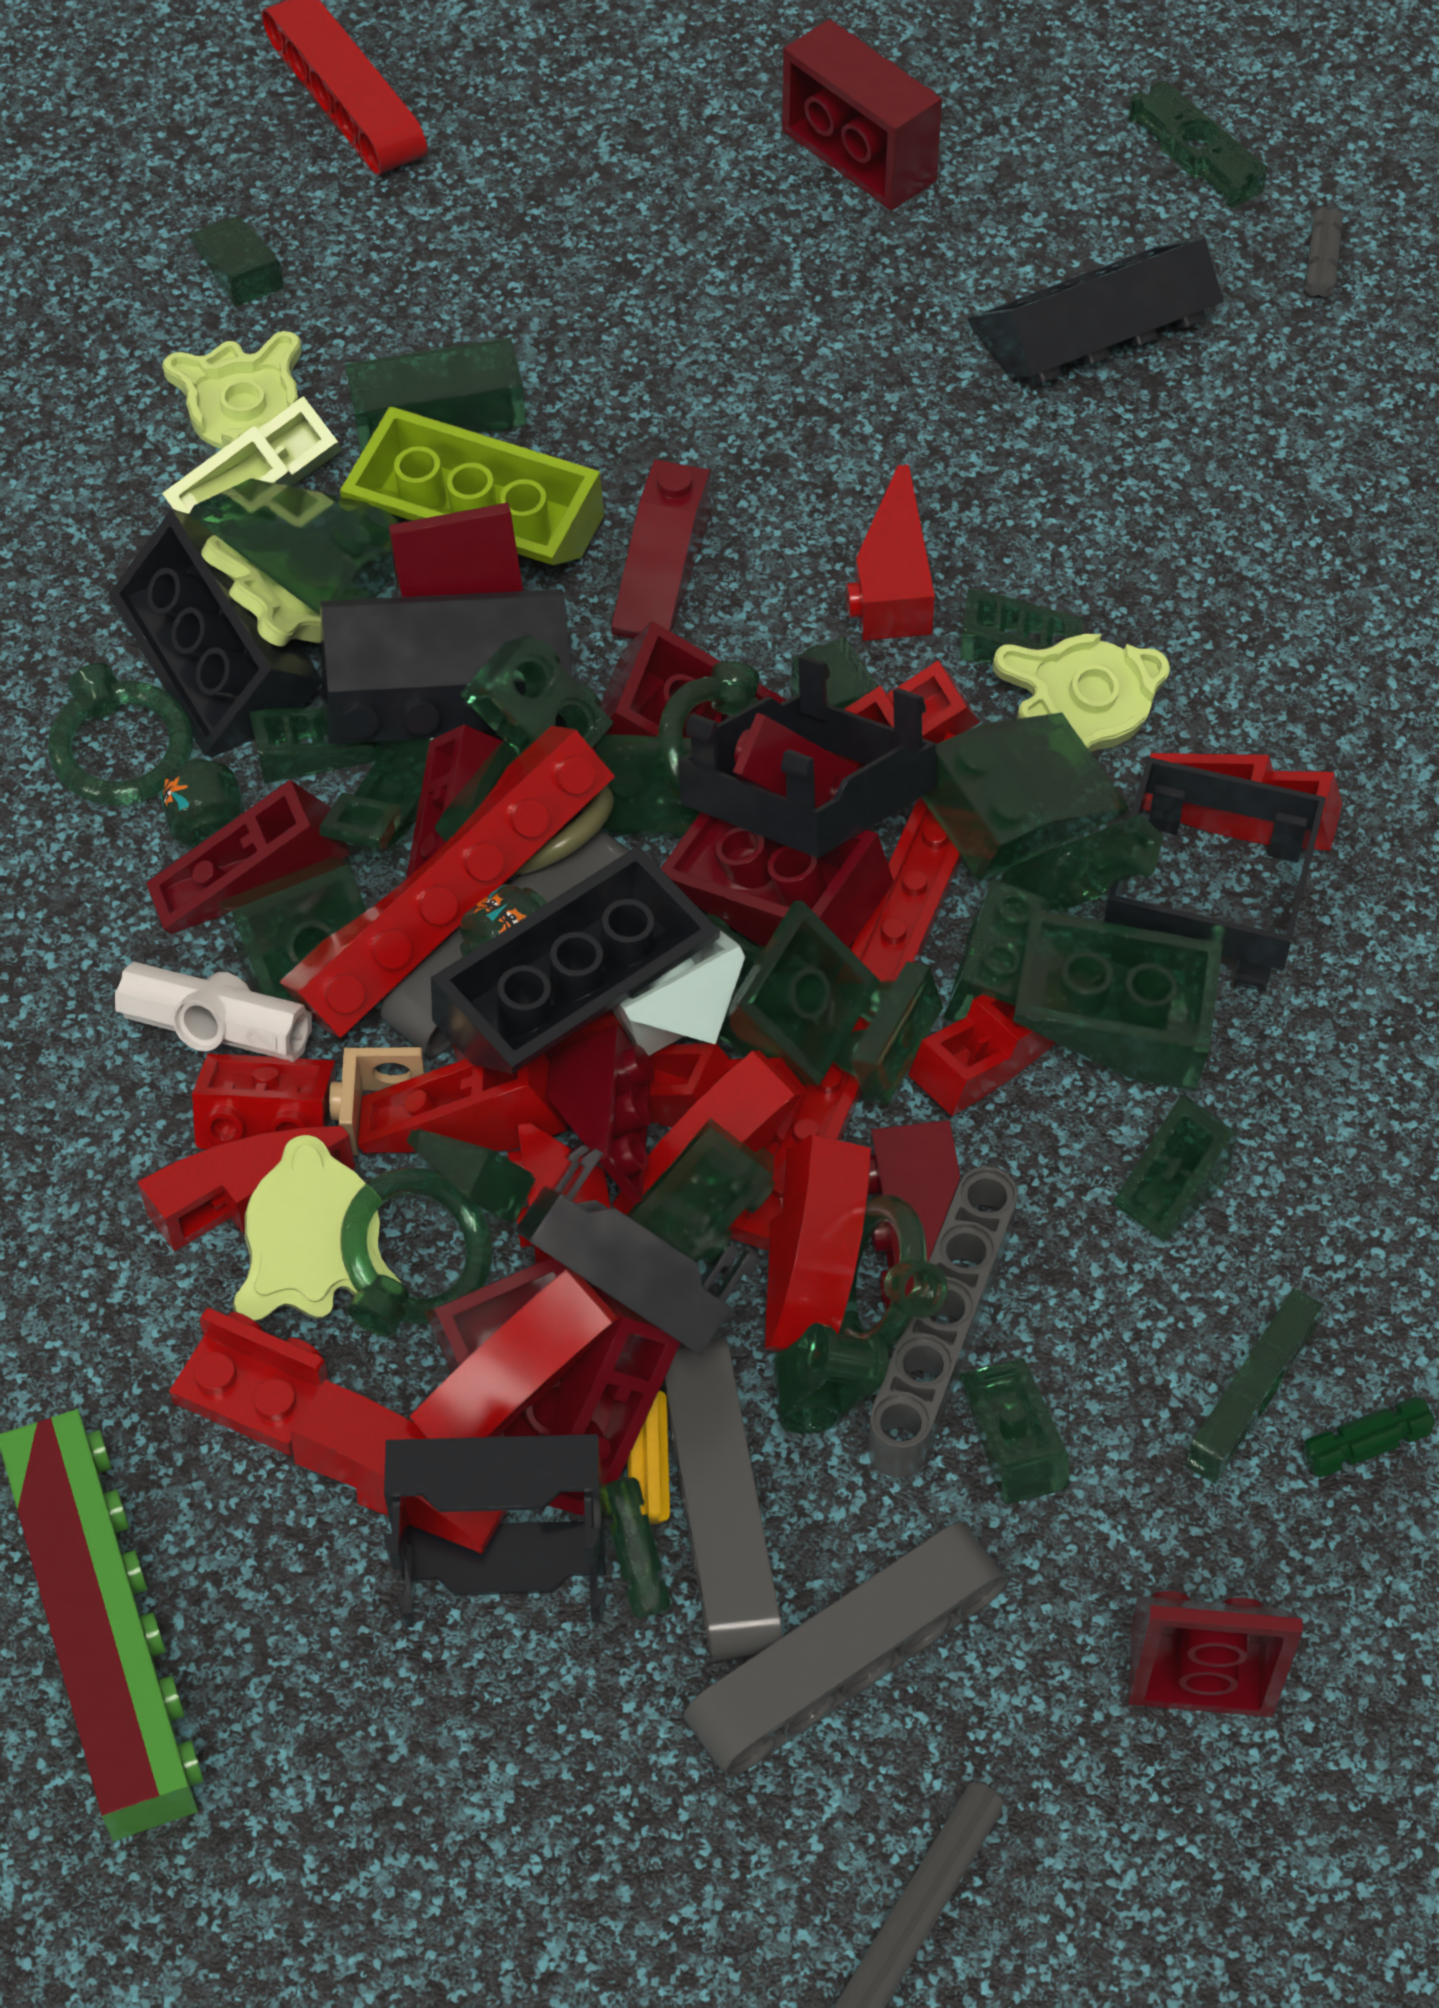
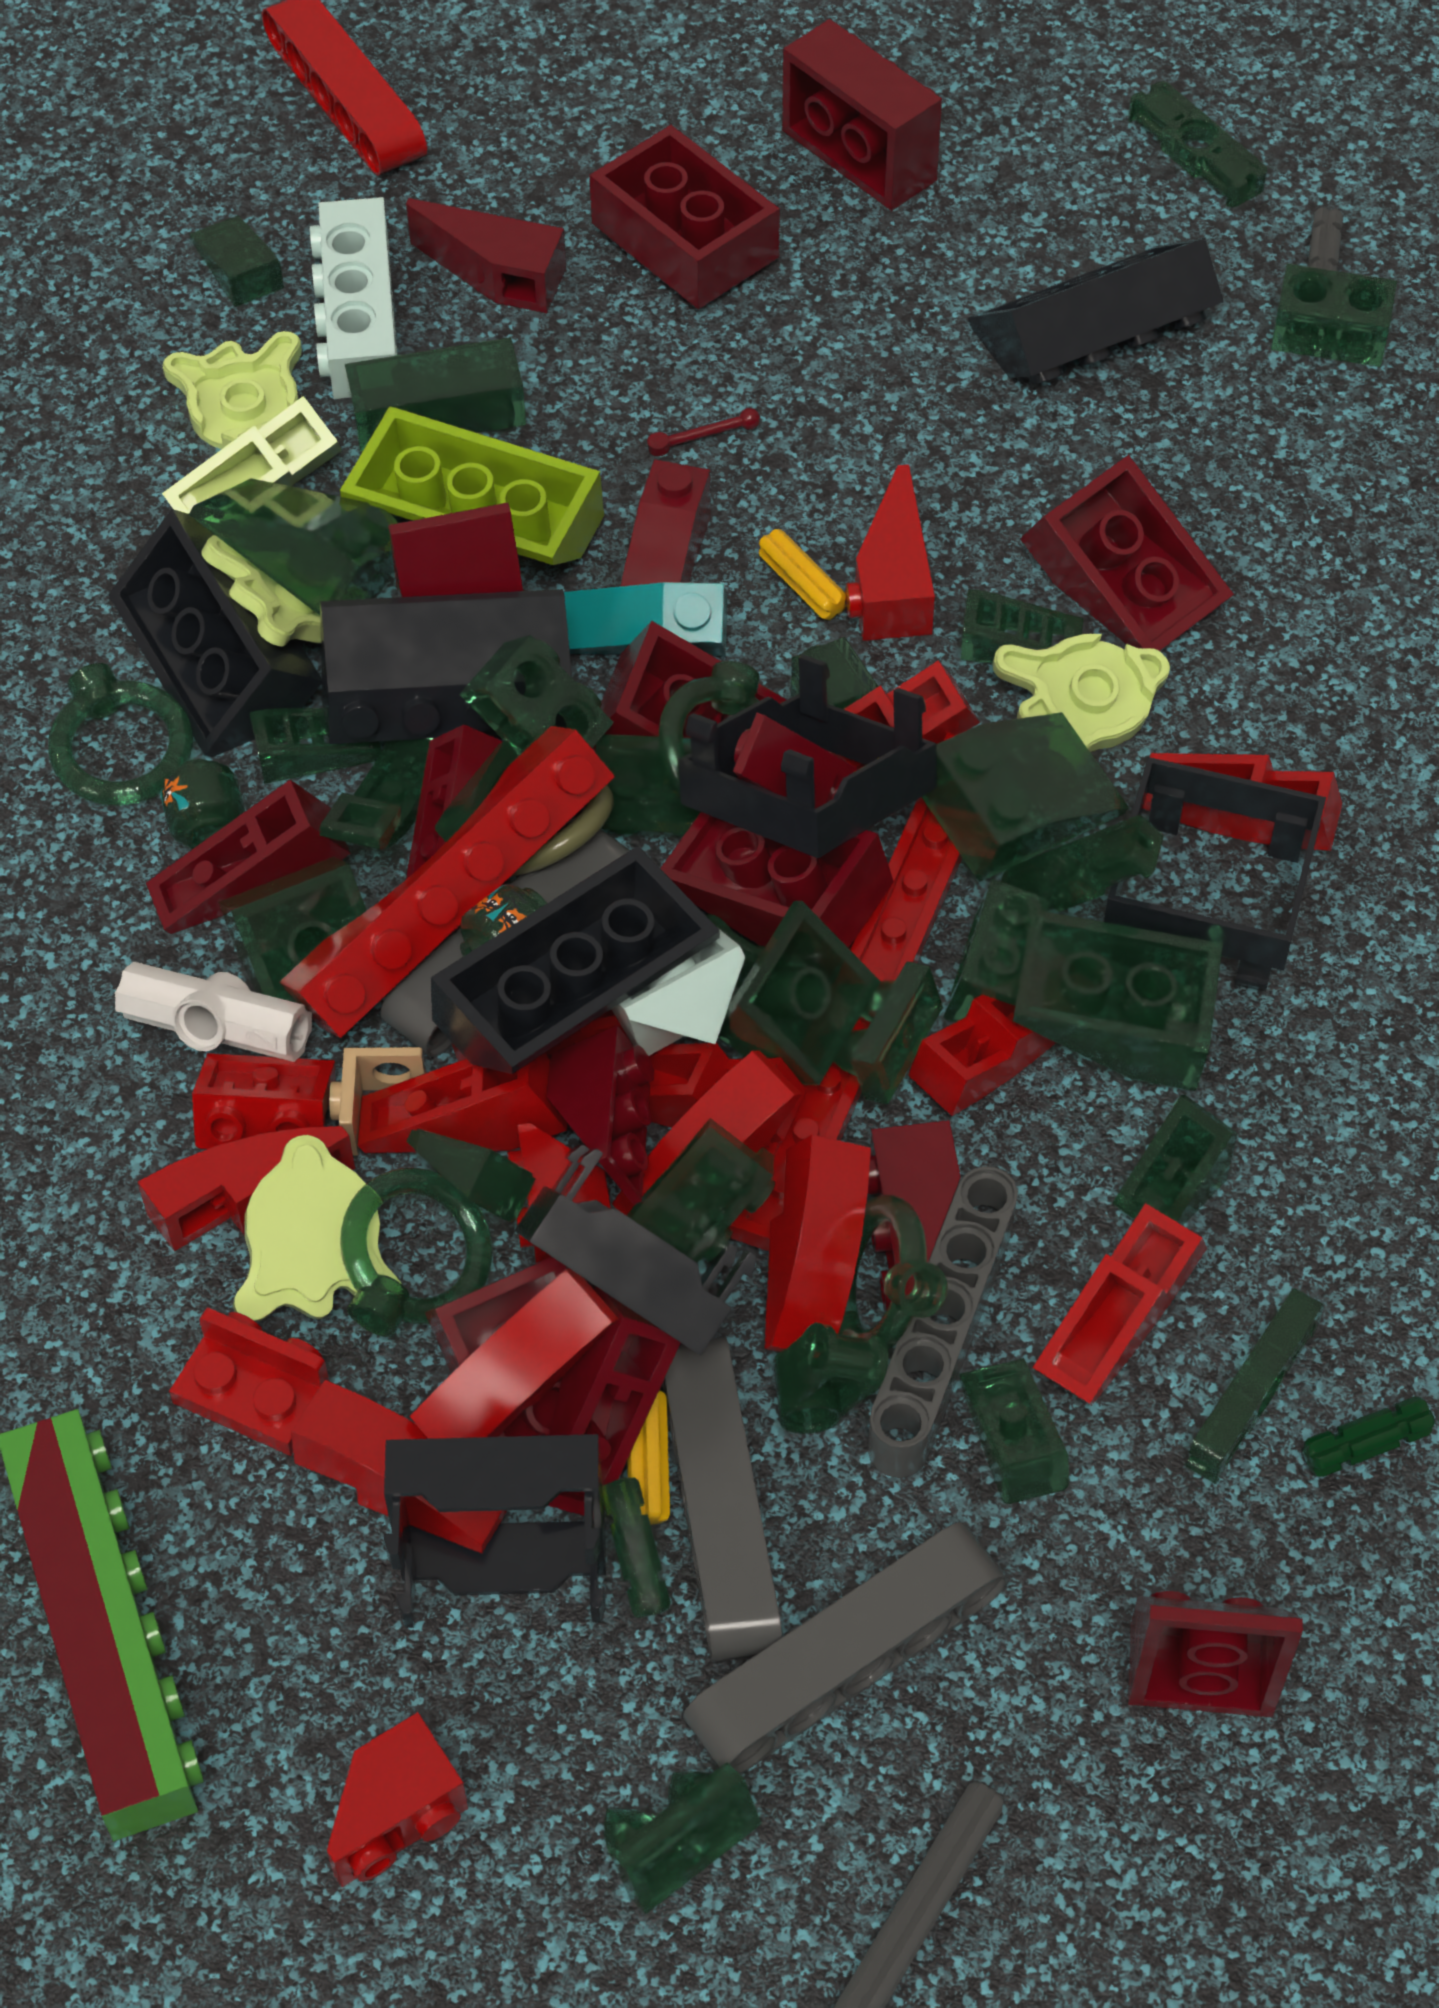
none -> light aqua brick [310,197,400,399]
none -> red slope [327,1712,468,1888]
none -> dark red slope [406,198,566,313]
none -> teal slope [564,582,727,656]
none -> dark red brick [589,125,780,309]
none -> clear green tile [604,1762,762,1914]
none -> dark red hinge [647,408,761,456]
none -> yellow axle [759,529,846,620]
none -> dark red slope [1020,454,1234,651]
none -> red slope [1033,1203,1207,1406]
none -> clear green brick [1271,263,1397,367]

